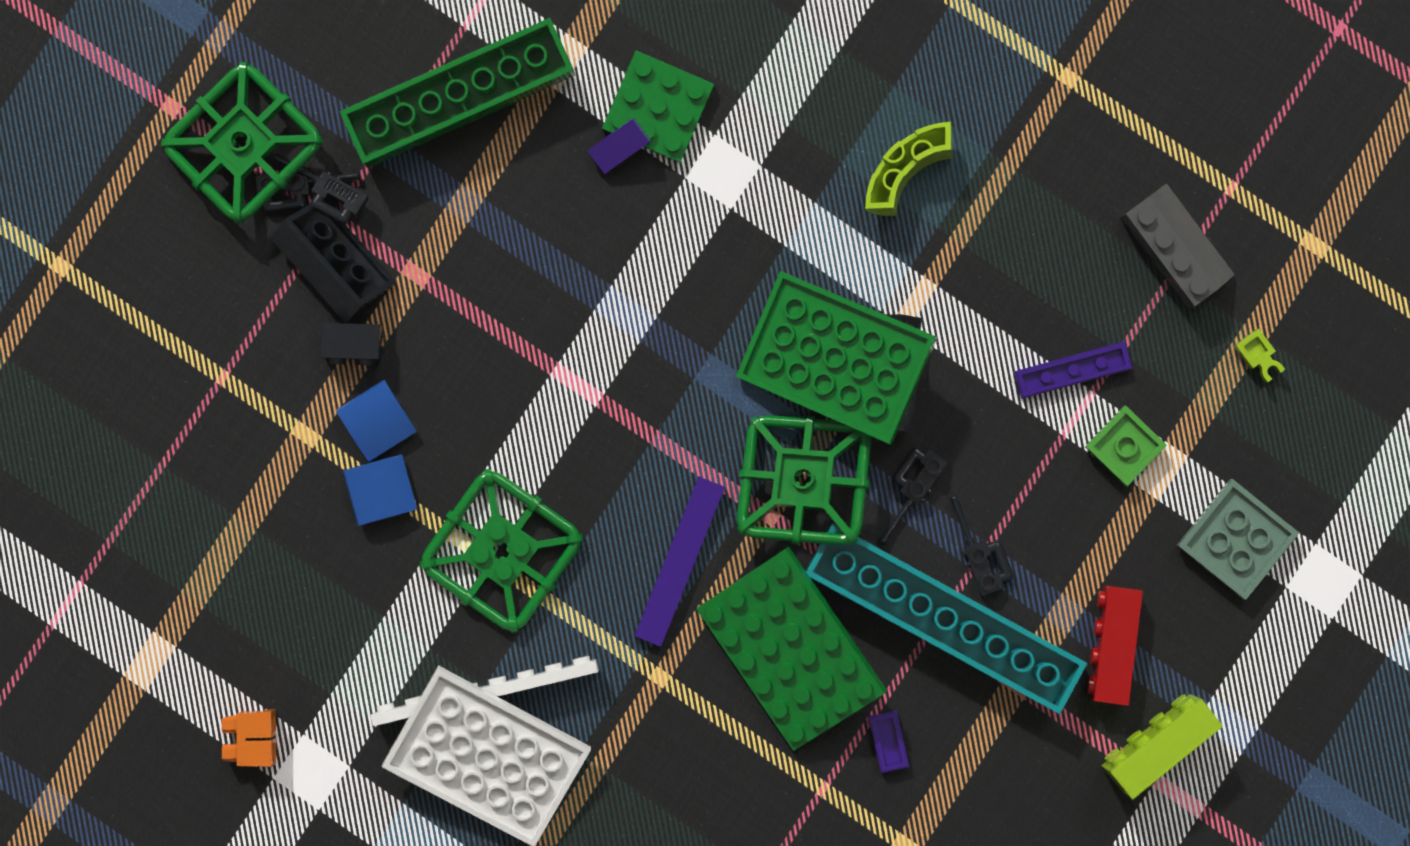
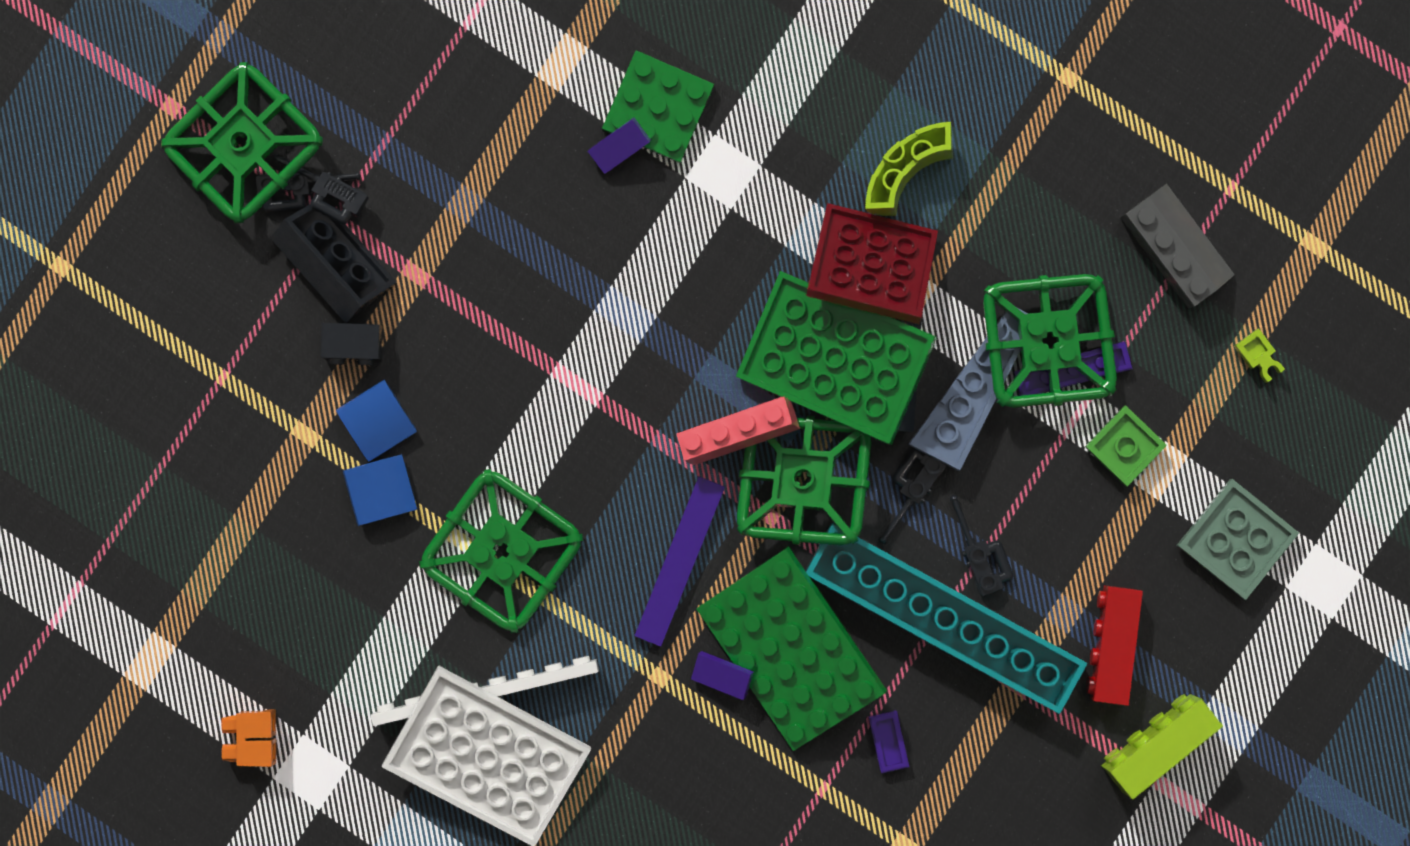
green brick [339,18,575,169] -> none
none -> coral brick [677,396,800,466]
none -> dark purple tile [691,651,754,700]
none -> dark red plate [806,203,938,324]
none -> sand blue wing [908,307,1028,471]
none -> green plate [983,274,1117,408]

